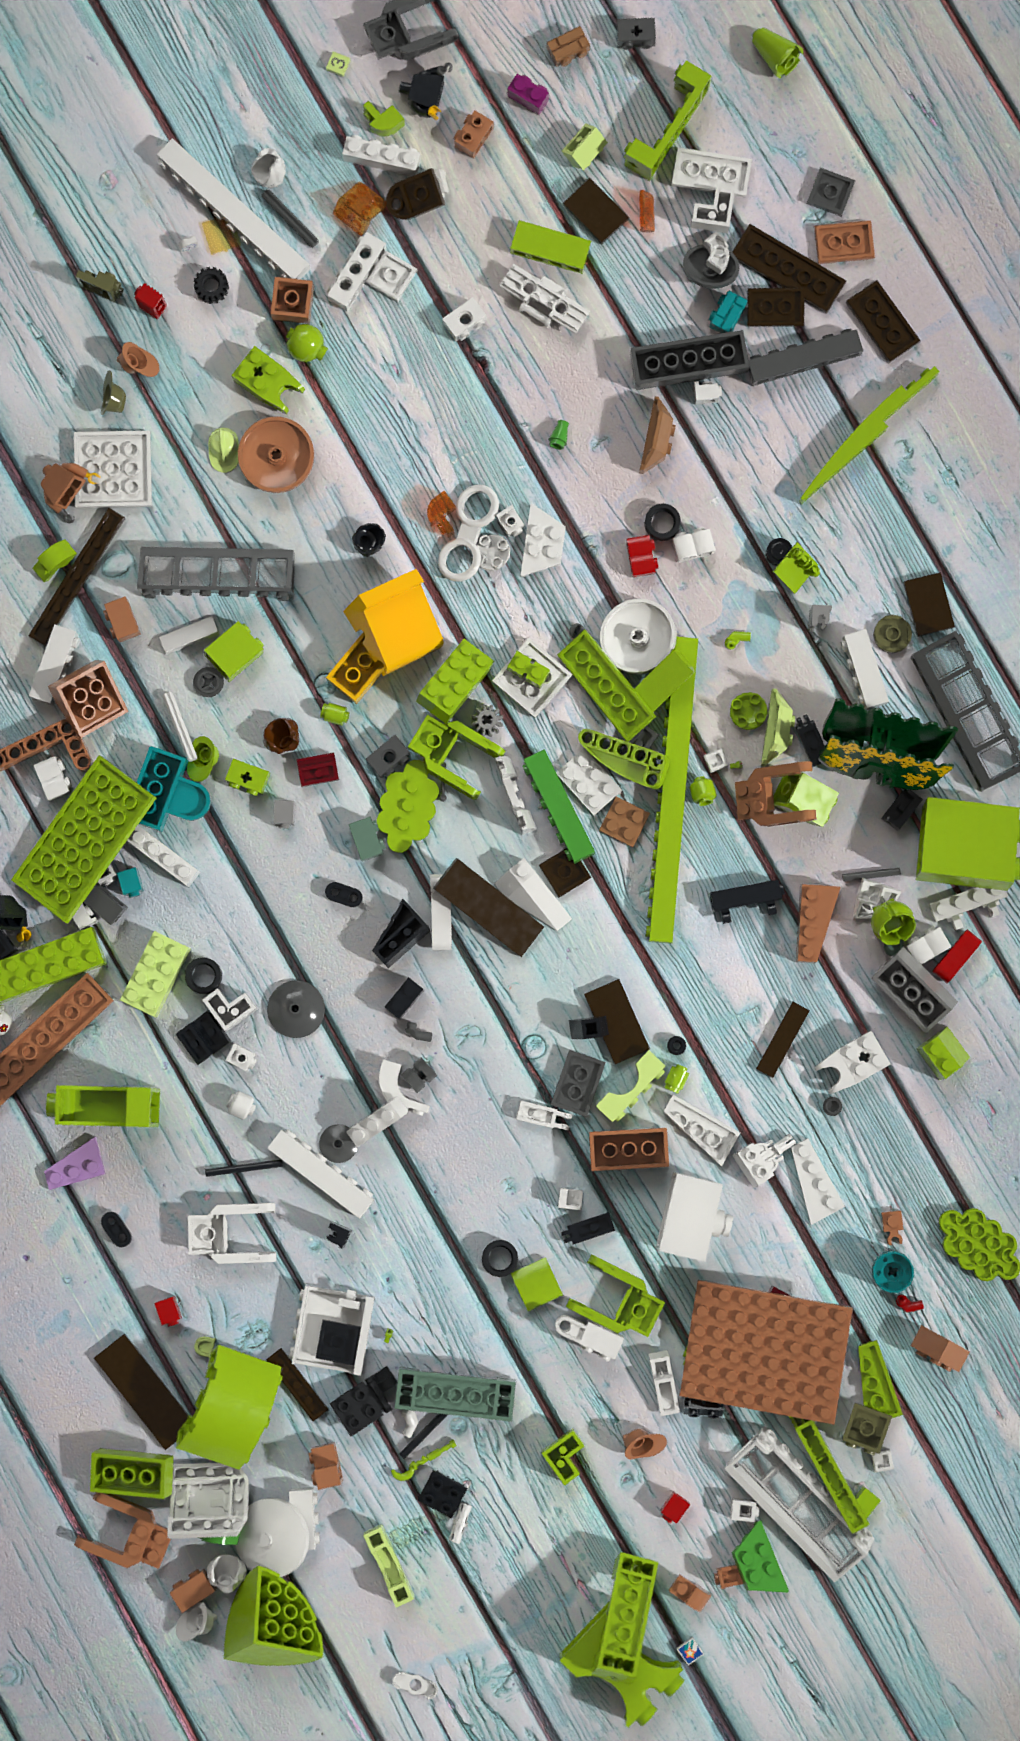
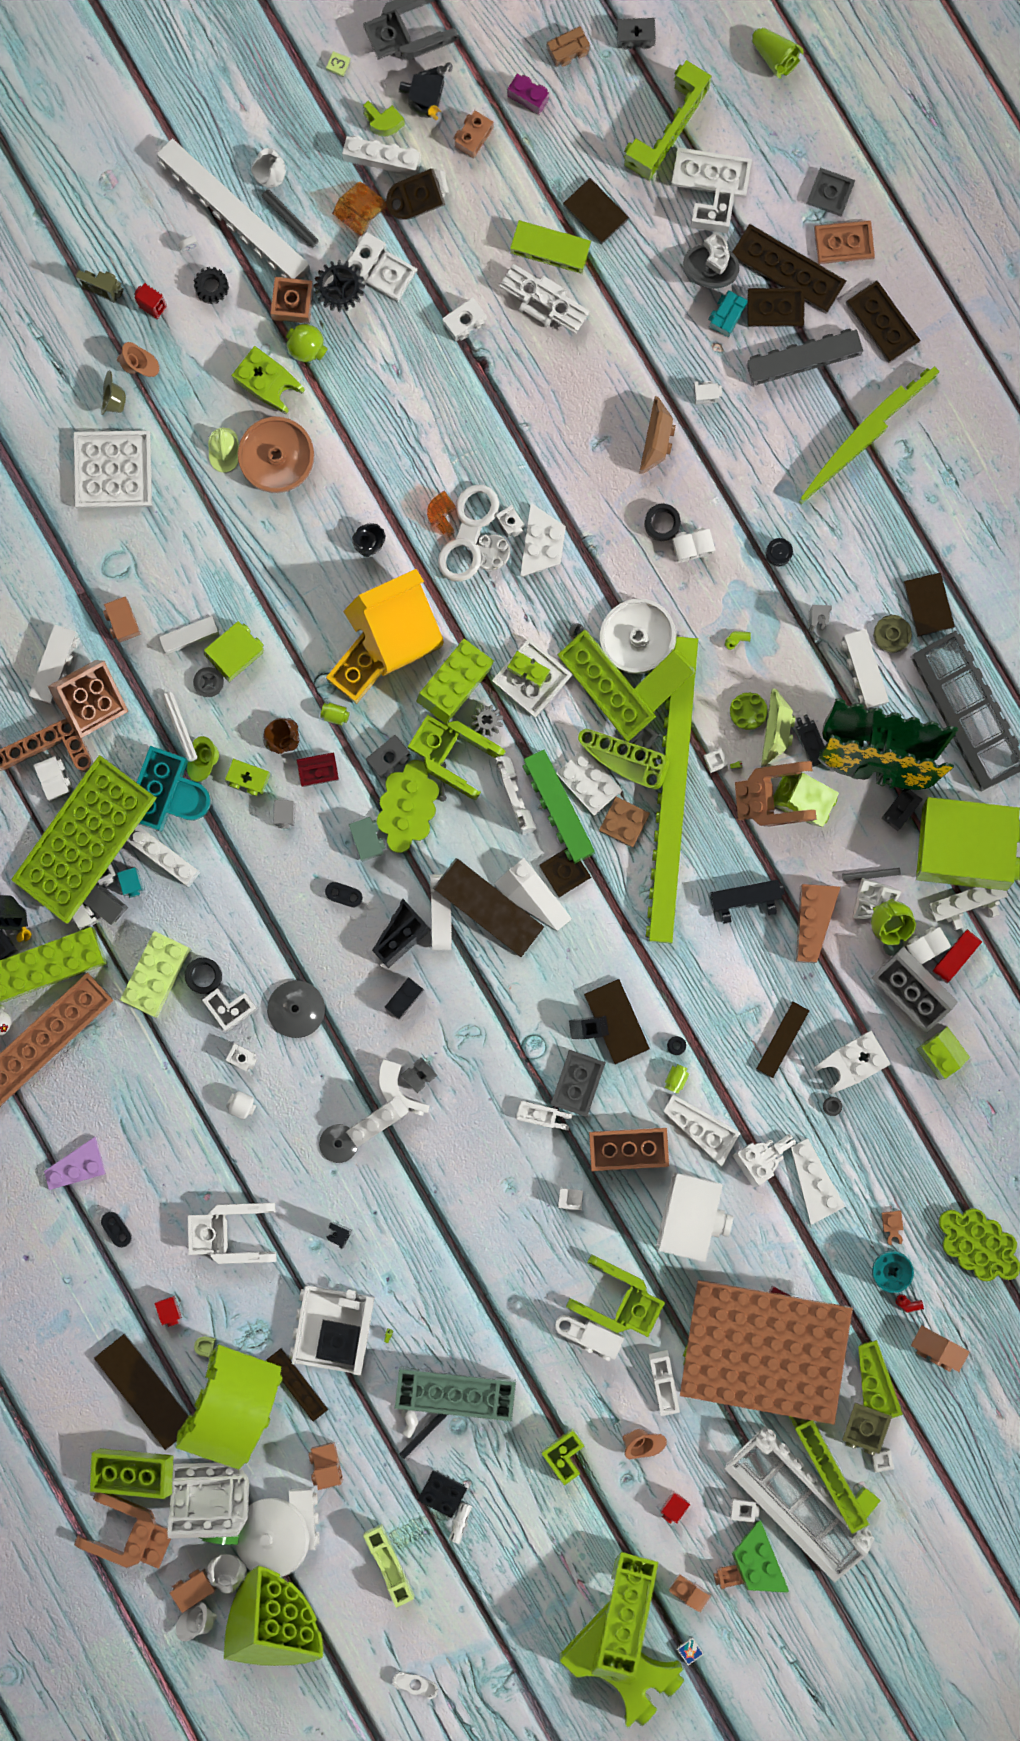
dark brown tile [28,508,126,646] -> none
lime brick [32,539,77,582] -> none
nougat torso [41,463,101,524] -> none
lime brick [46,1085,160,1127] -> none
window [137,547,295,601] -> none
black slope [176,1010,231,1065] -> none
clear yellow piece [202,217,241,254] -> none
black bar [205,1159,283,1177] -> none
white brick [268,1129,375,1219] -> none
black plate [329,1366,398,1437] -> none
lime piece [391,1440,457,1481] -> none
dark grey arm [405,1022,432,1042] -> none
black tyre [482,1240,518,1277] -> none
lime slope [511,1257,563,1311] -> none
bright green cone [548,420,569,450] -> none
black hinge [560,1212,615,1245] -> none
yellowish green brick [561,123,608,171] -> none
yellowish green arch [595,1050,665,1122] -> none
red brick [626,535,658,578] -> none
dark grey brick [630,330,749,390] -> none
clear orange slope [639,190,655,232] -> none
black hinge [684,1398,724,1418] -> none
lime head [689,776,717,806] -> none
lime hinge [773,542,820,594] -> none
none -> black gear [314,260,365,312]

